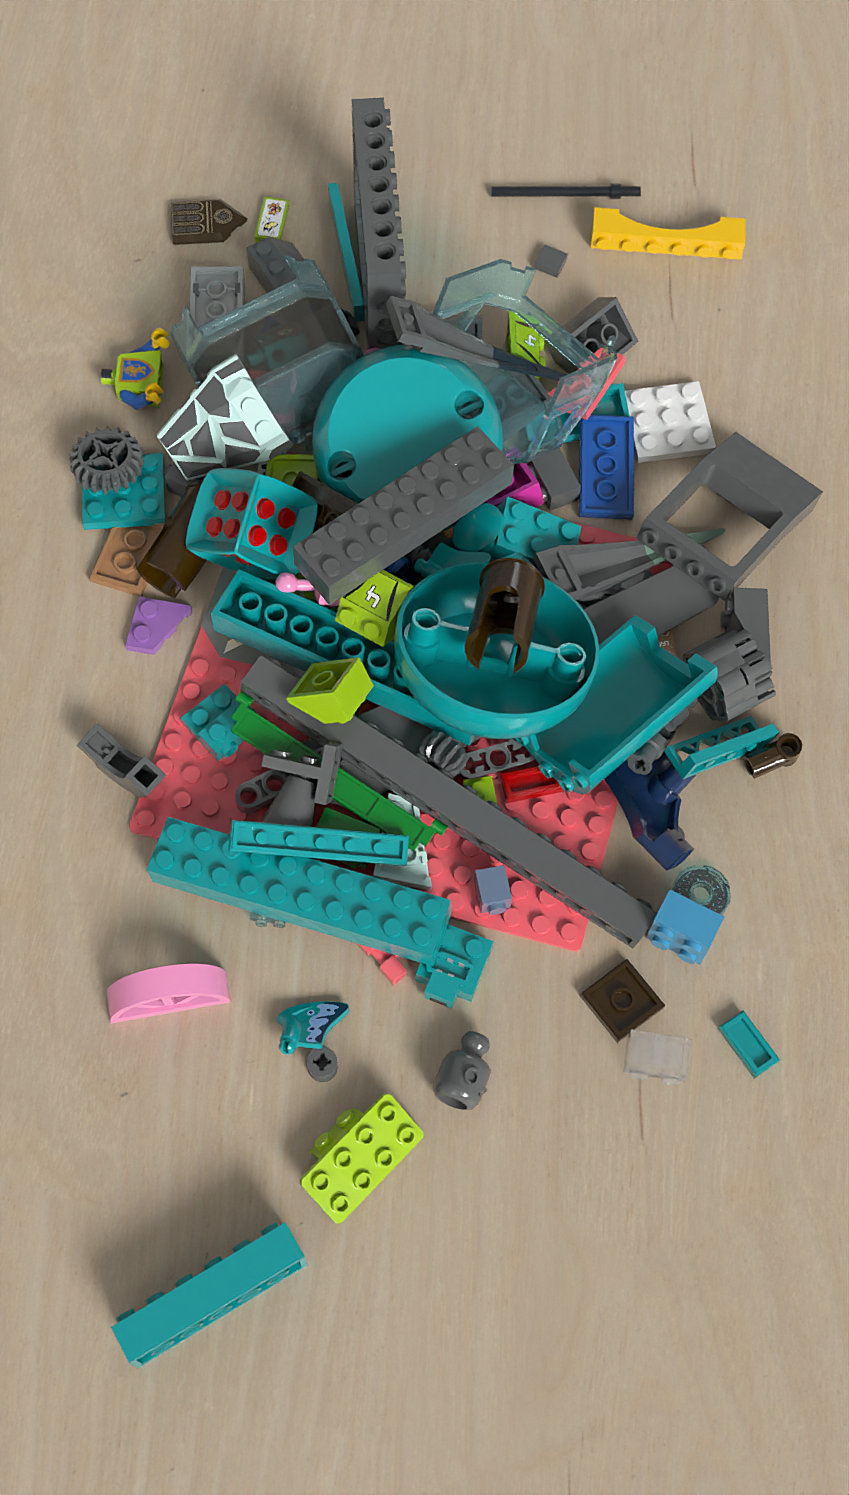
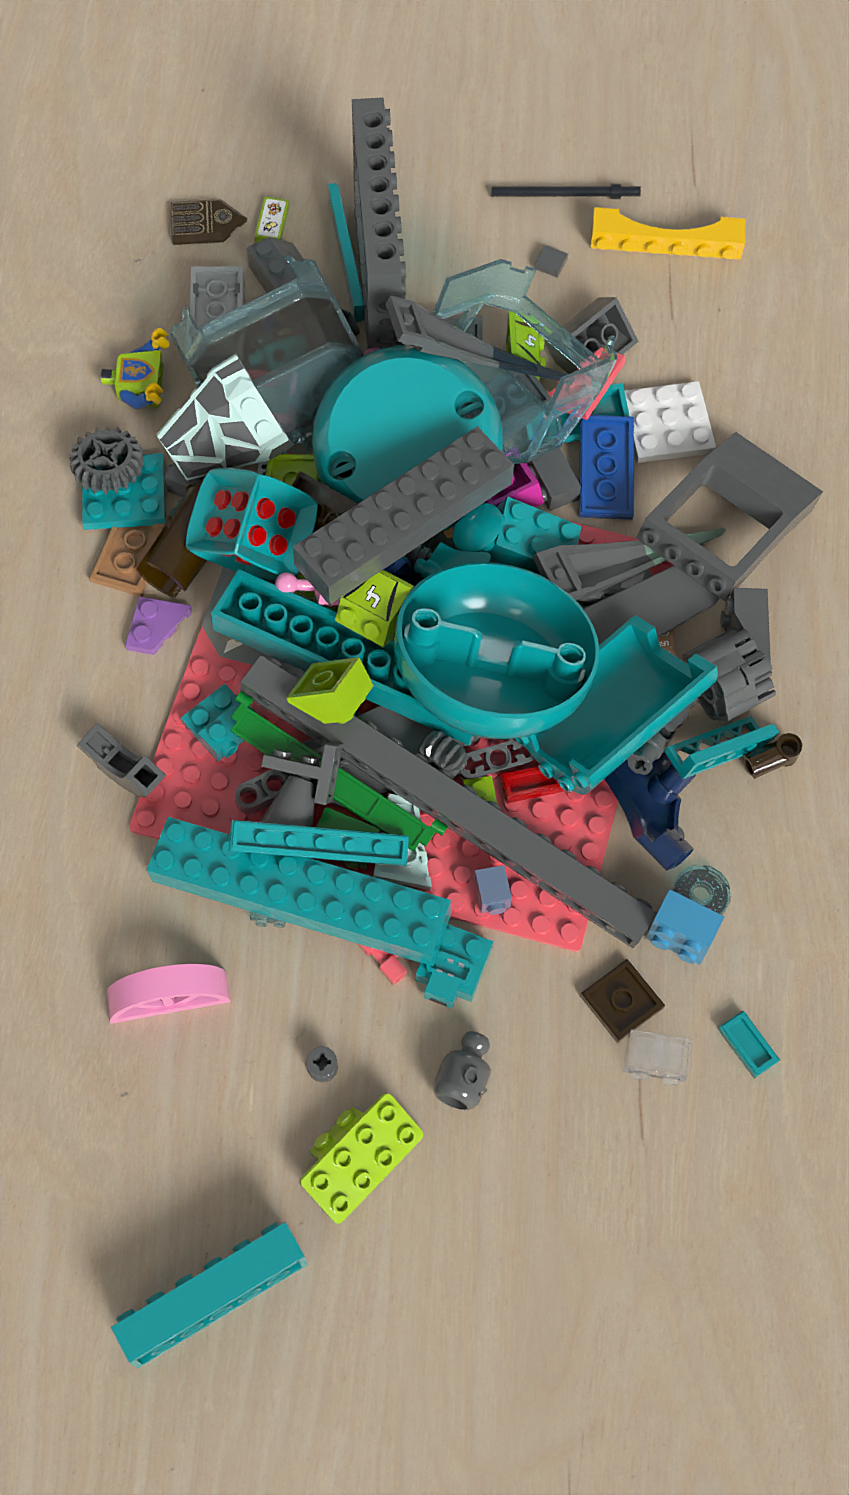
teal arm [276,1001,349,1055] -> none
dark brown piece [465,552,545,673] -> none

